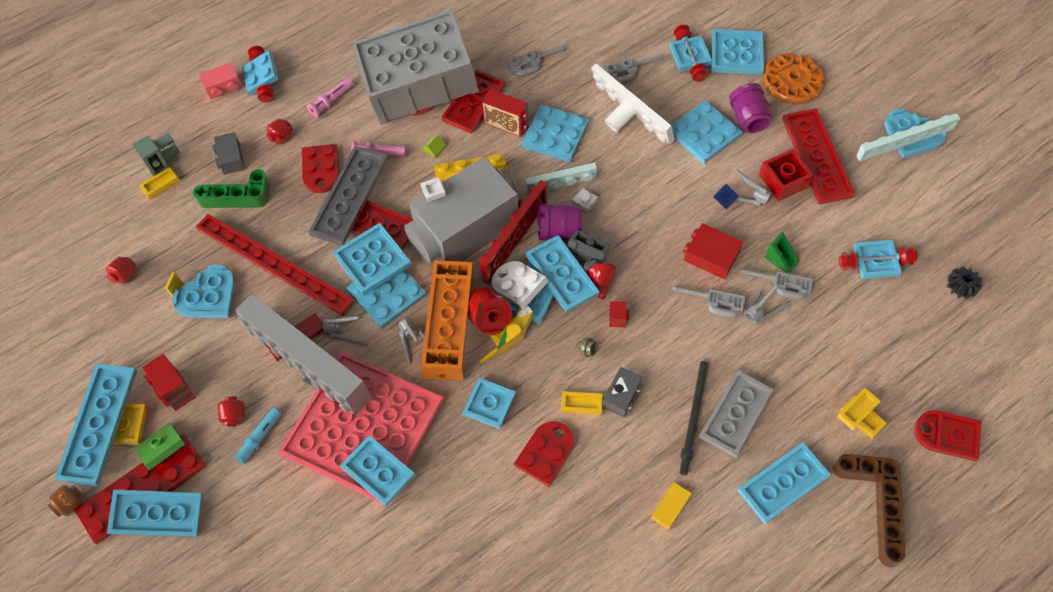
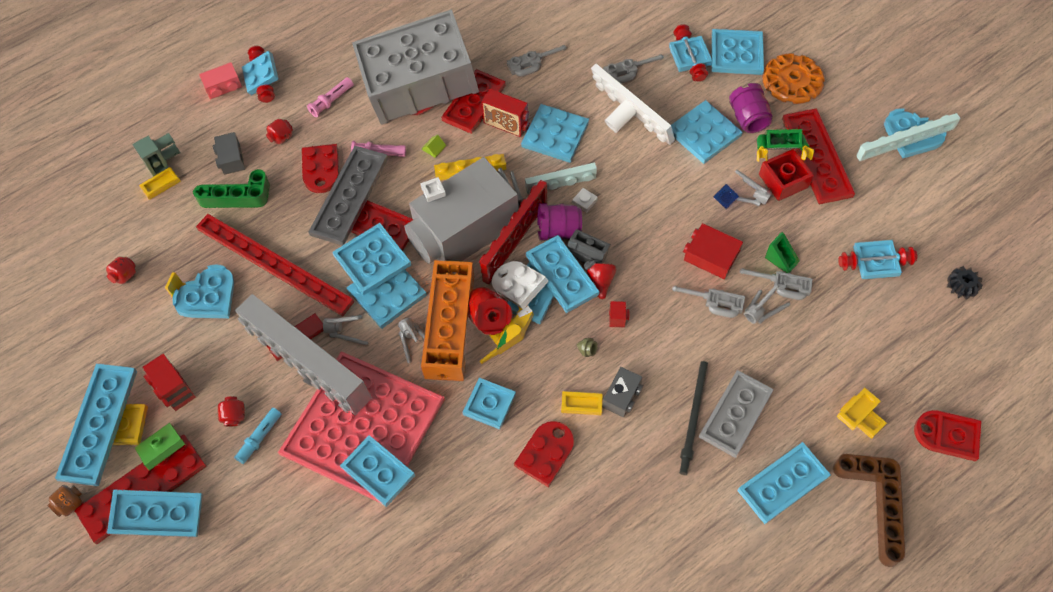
yellow tile [651,482,692,530] -> none
none -> green torso [757,129,814,161]

